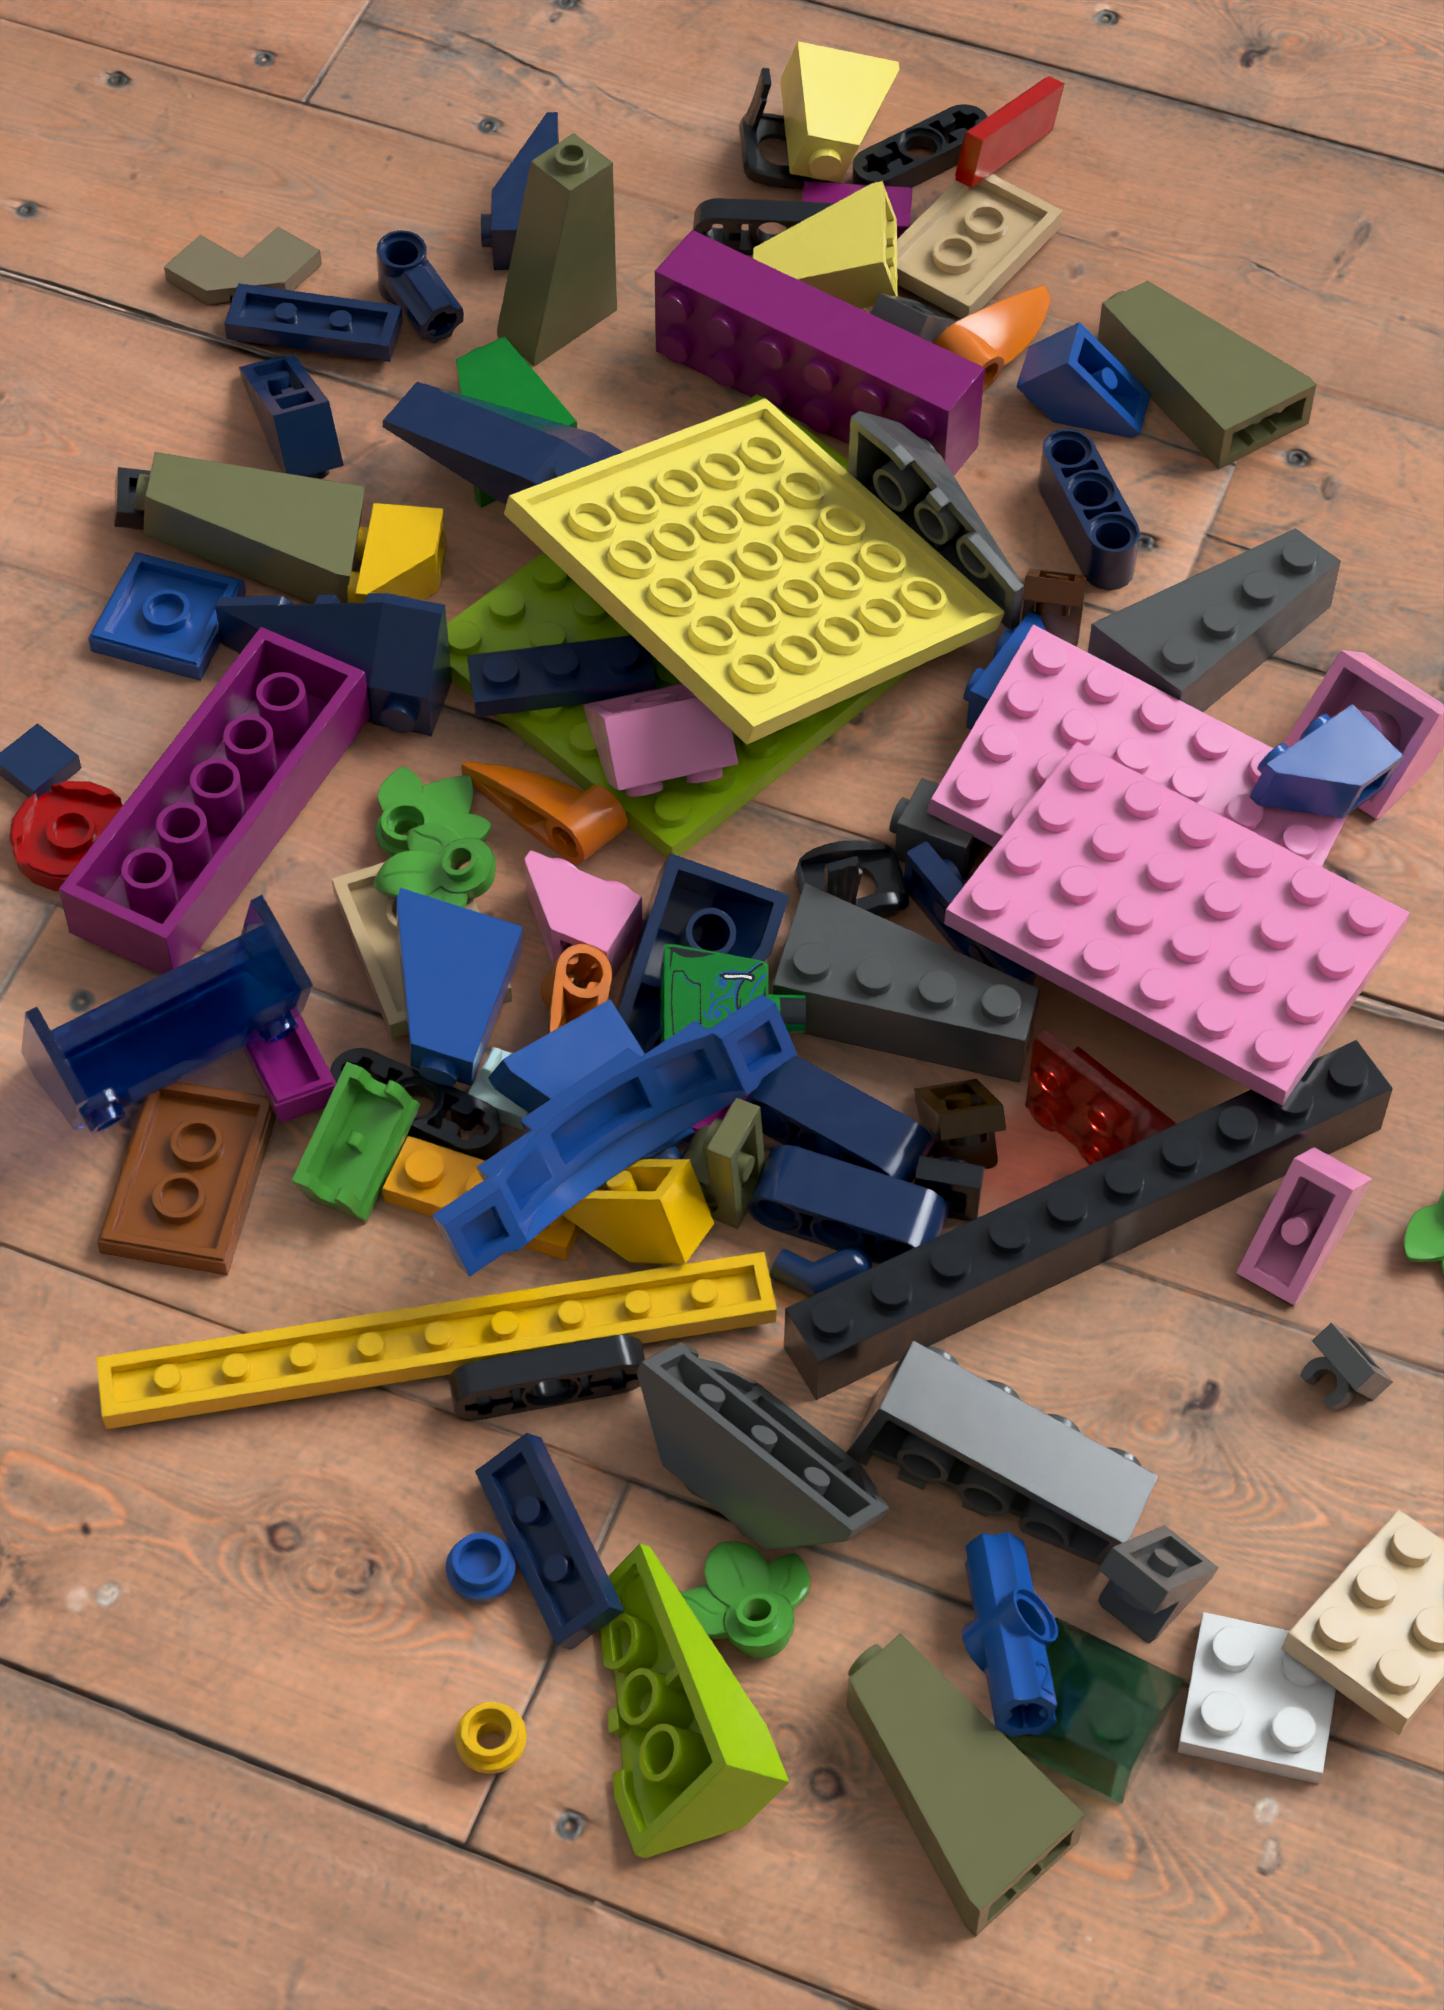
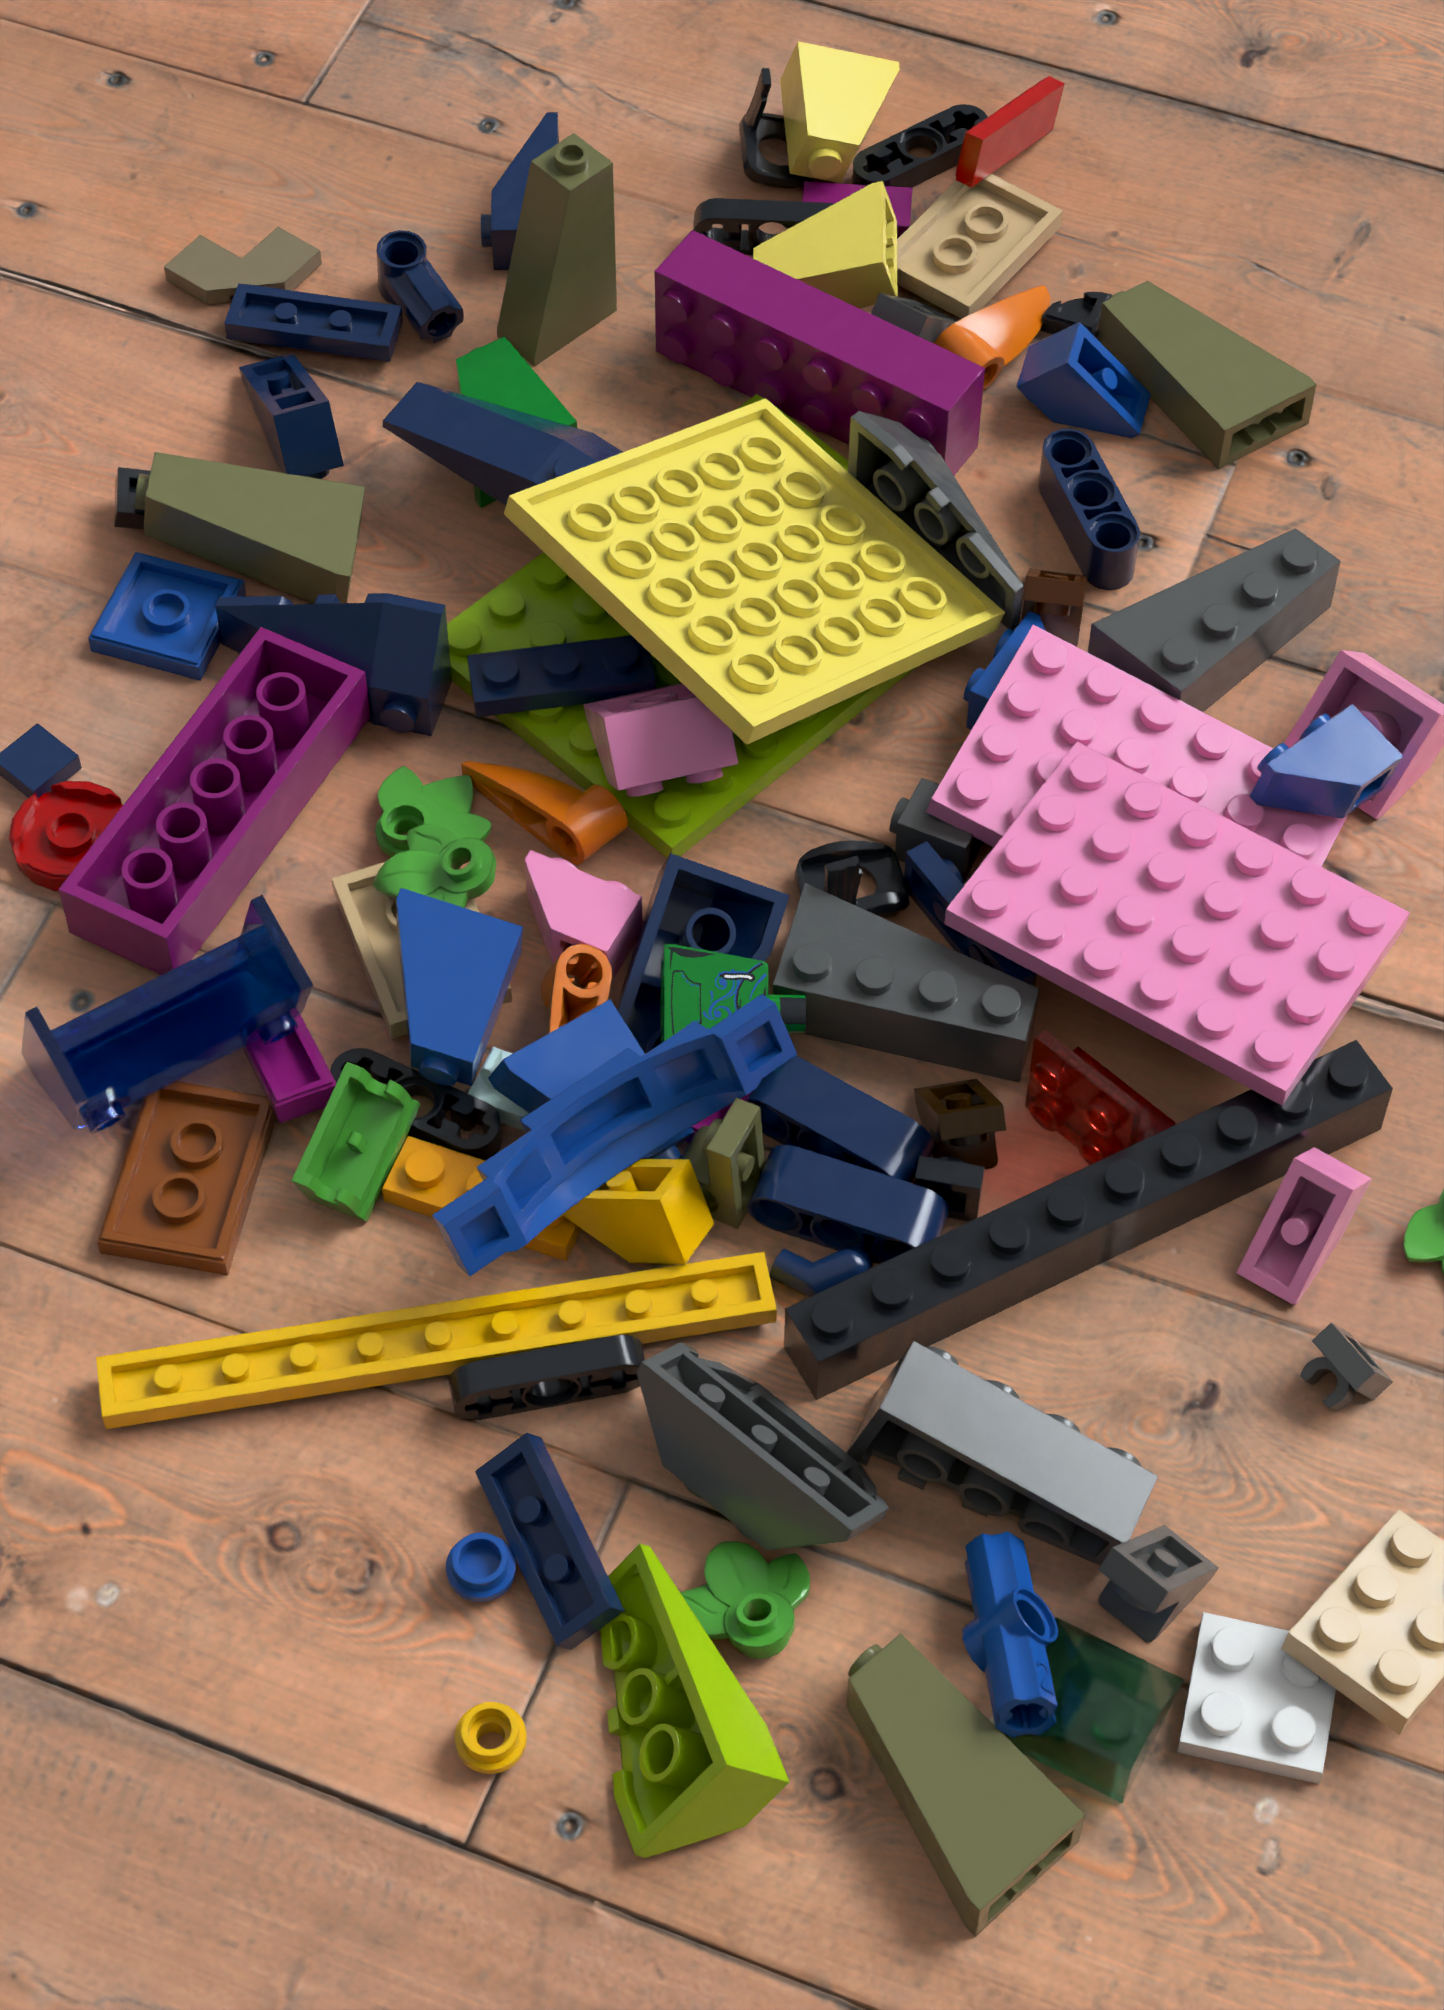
yellow slope [348,503,447,603] -> none
none -> black tile [1040,292,1112,338]

